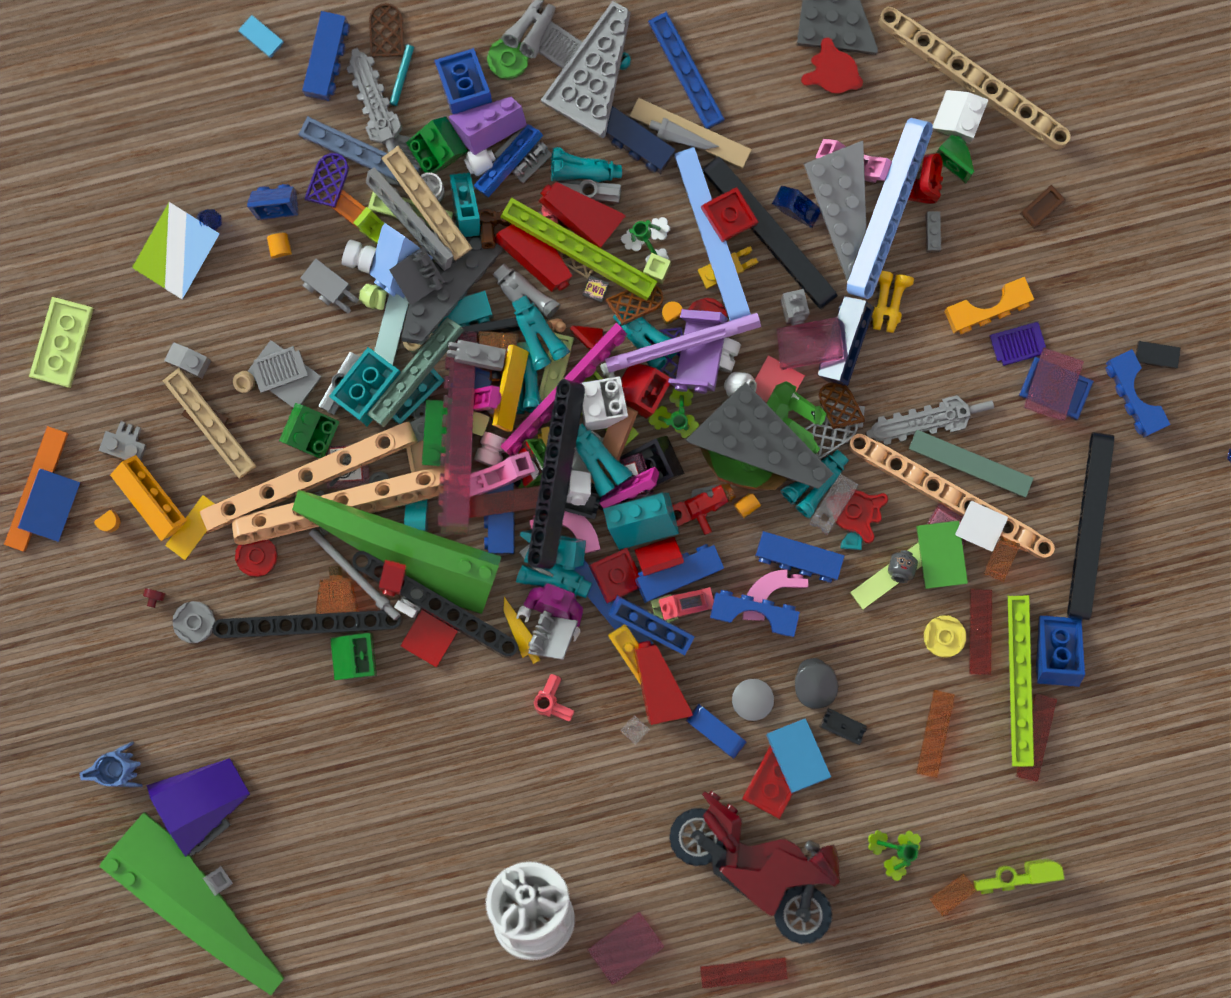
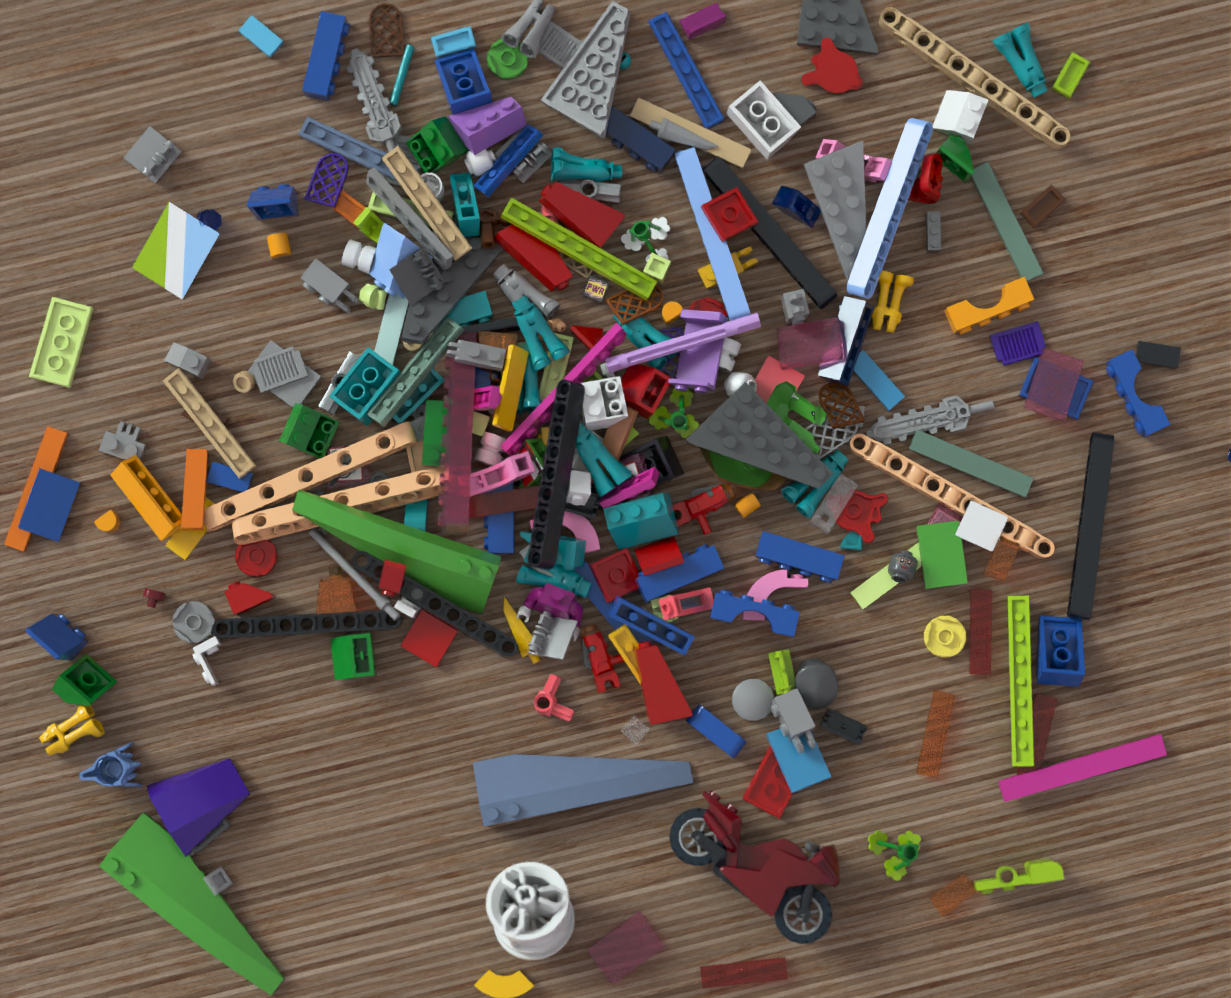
none -> blue slope [25,613,88,661]
none -> yellow piece [39,705,105,755]
none -> green slope [52,654,117,706]
none -> light grey hinge [124,126,182,184]
none -> orange tile [181,449,209,530]
none -> white bracket [192,636,222,686]
none -> blue tile [207,462,254,492]
none -> red slope [224,581,276,615]
none -> medium azure tile [431,26,477,59]
none -> sand blue wedge [473,754,693,826]
none -> yellow tile [474,969,534,998]
none -> red piece [580,624,625,694]
none -> magenta panel [680,3,727,40]
none -> white slope [726,81,801,160]
none -> lime hinge [768,649,795,695]
none -> light grey hinge [771,688,816,754]
none -> dark grey slope [773,92,817,128]
none -> dark azure tile [853,350,905,411]
none -> sand green tile [971,162,1043,282]
none -> teal piece [992,22,1048,98]
none -> dark pink tile [998,734,1167,802]
none -> lime tile [1051,52,1090,99]

